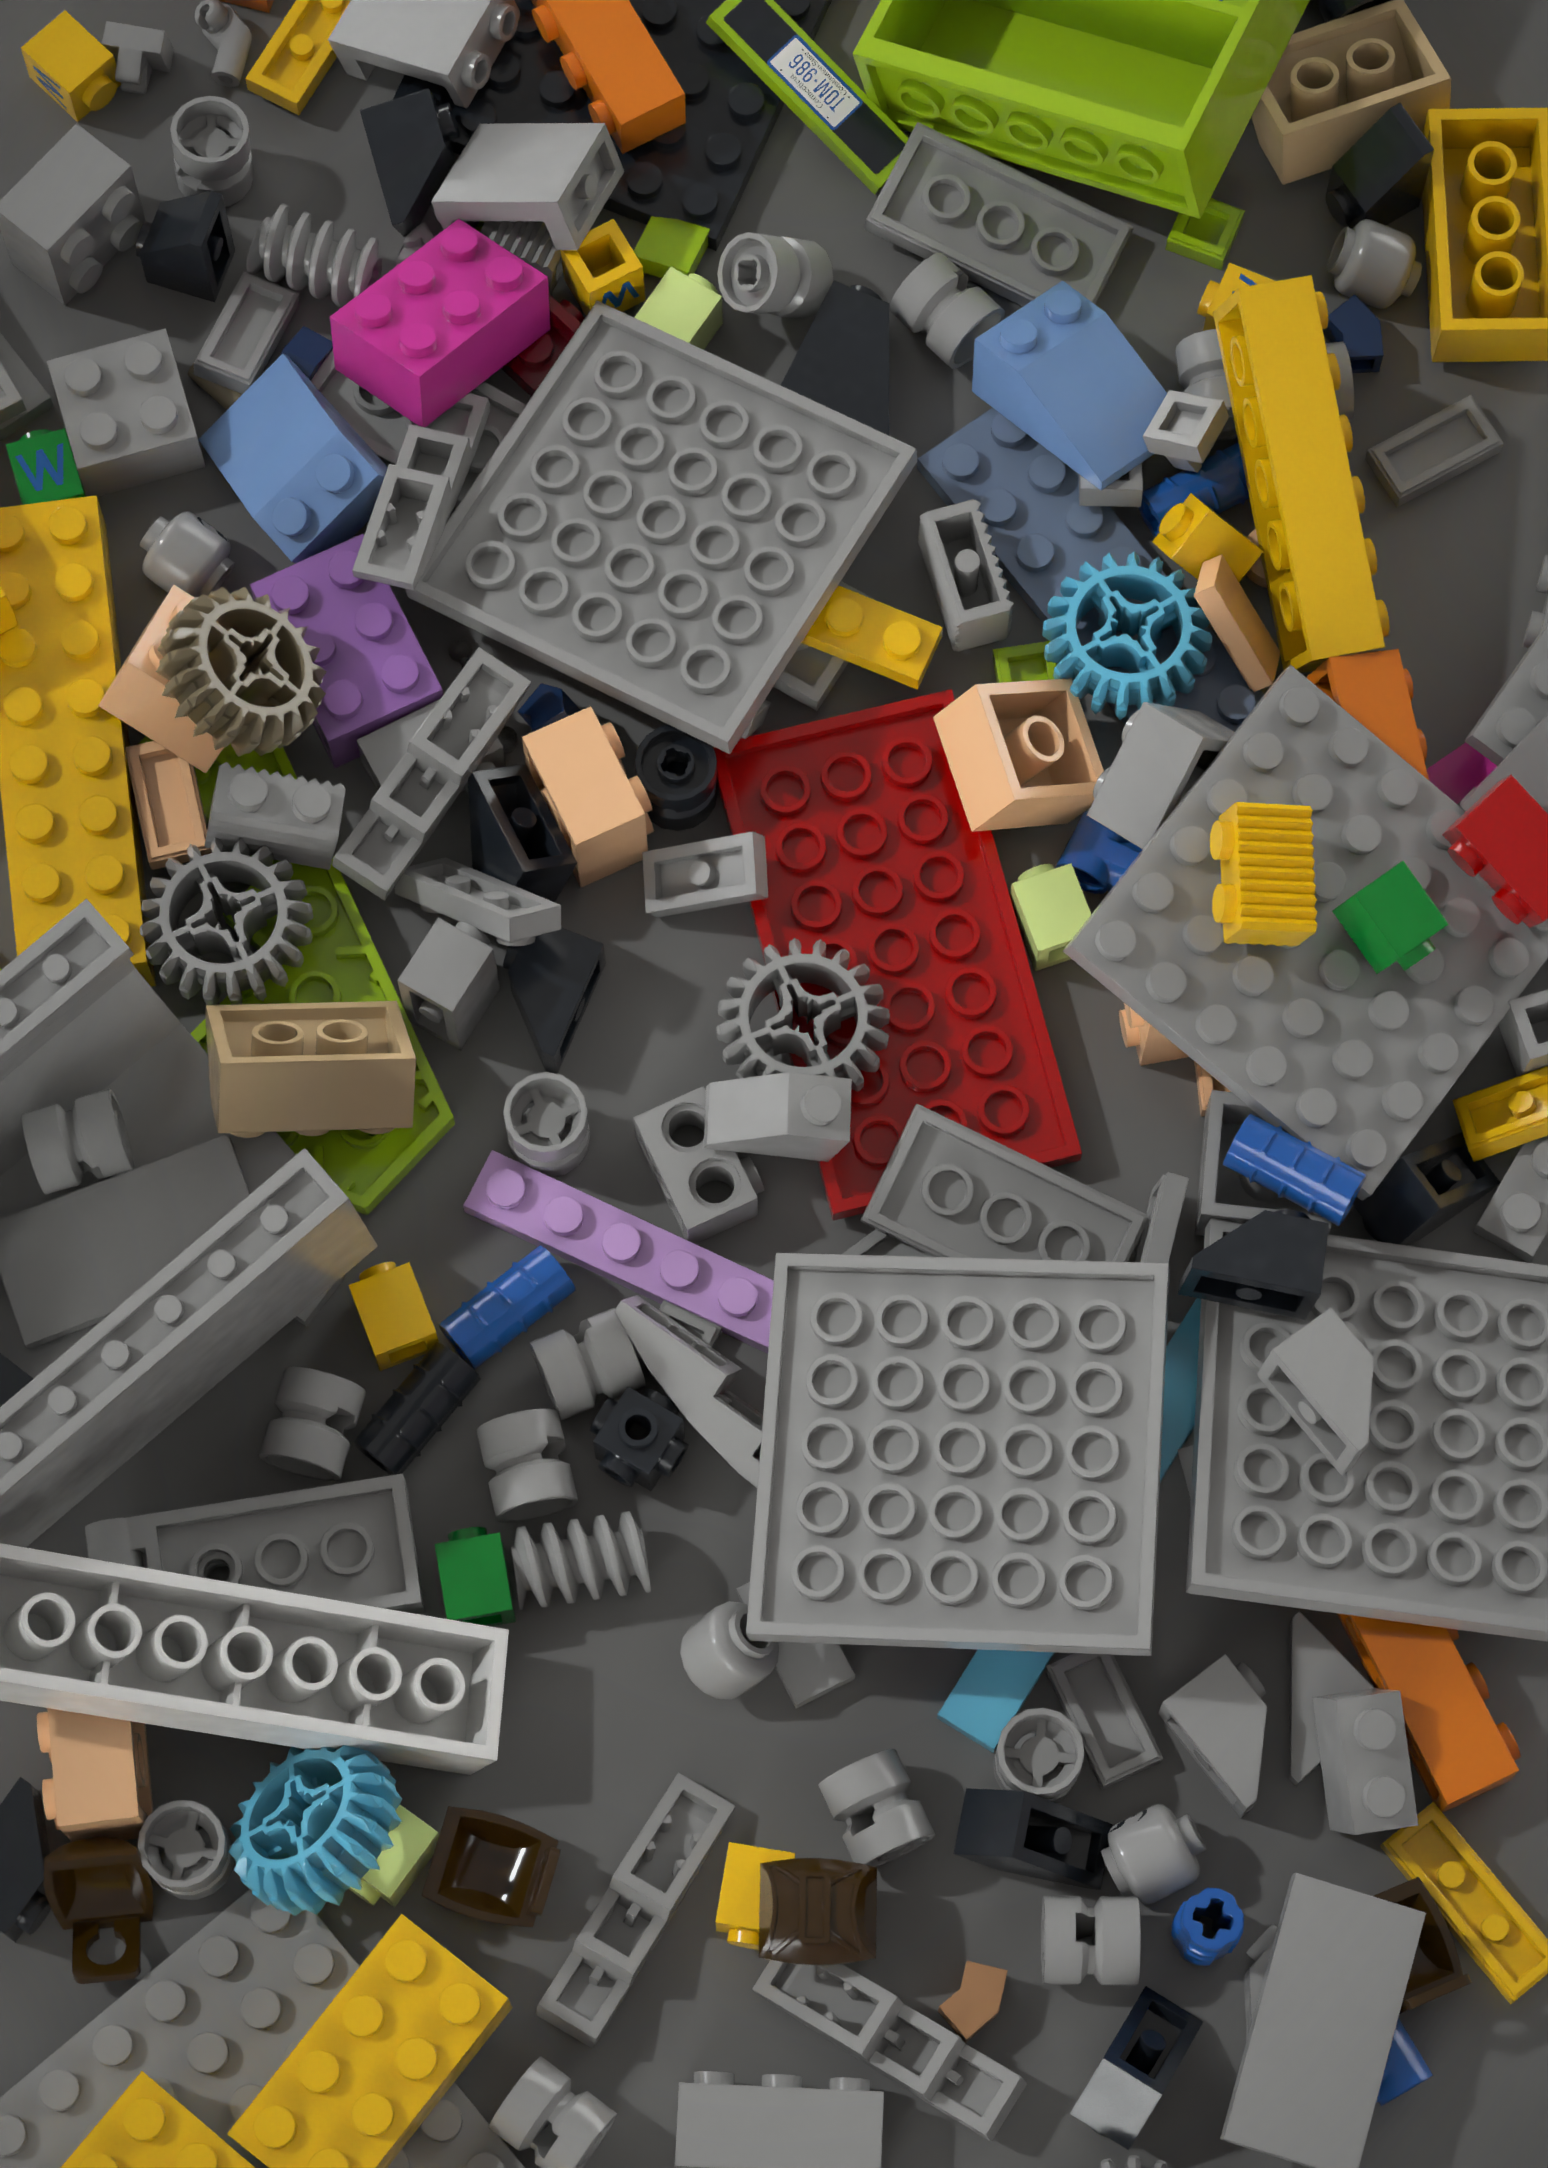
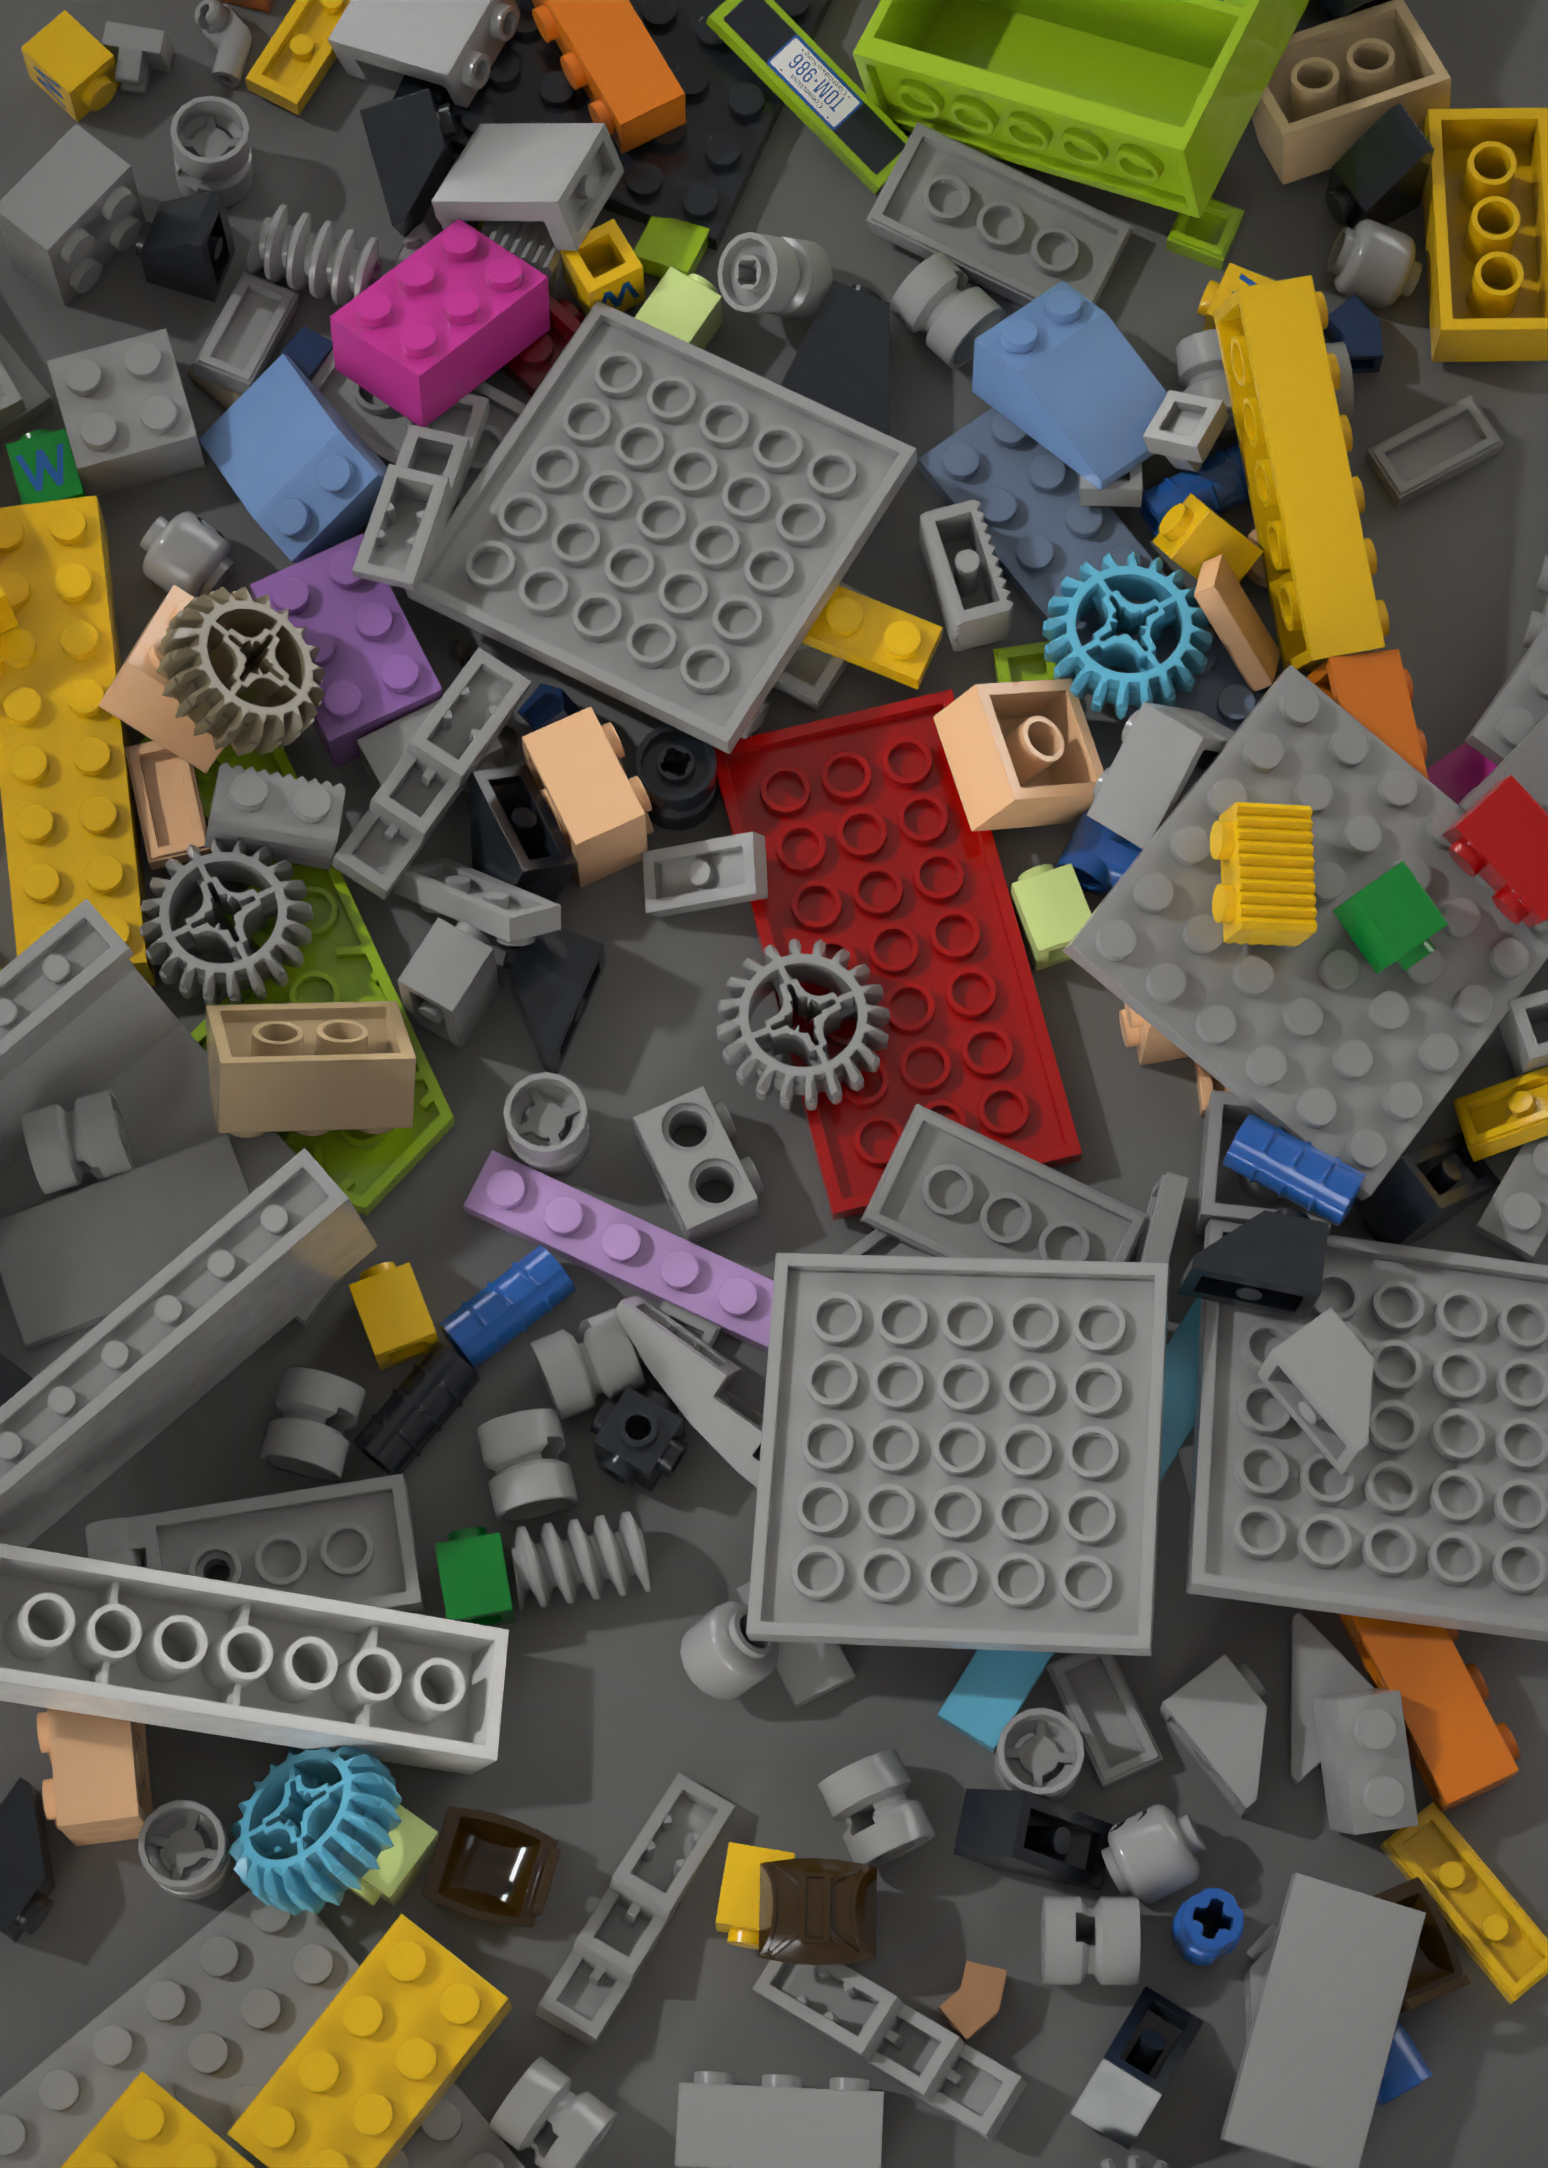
dark brown piece [44,1837,154,1984] -> none
light grey slope [704,1072,852,1162] -> none

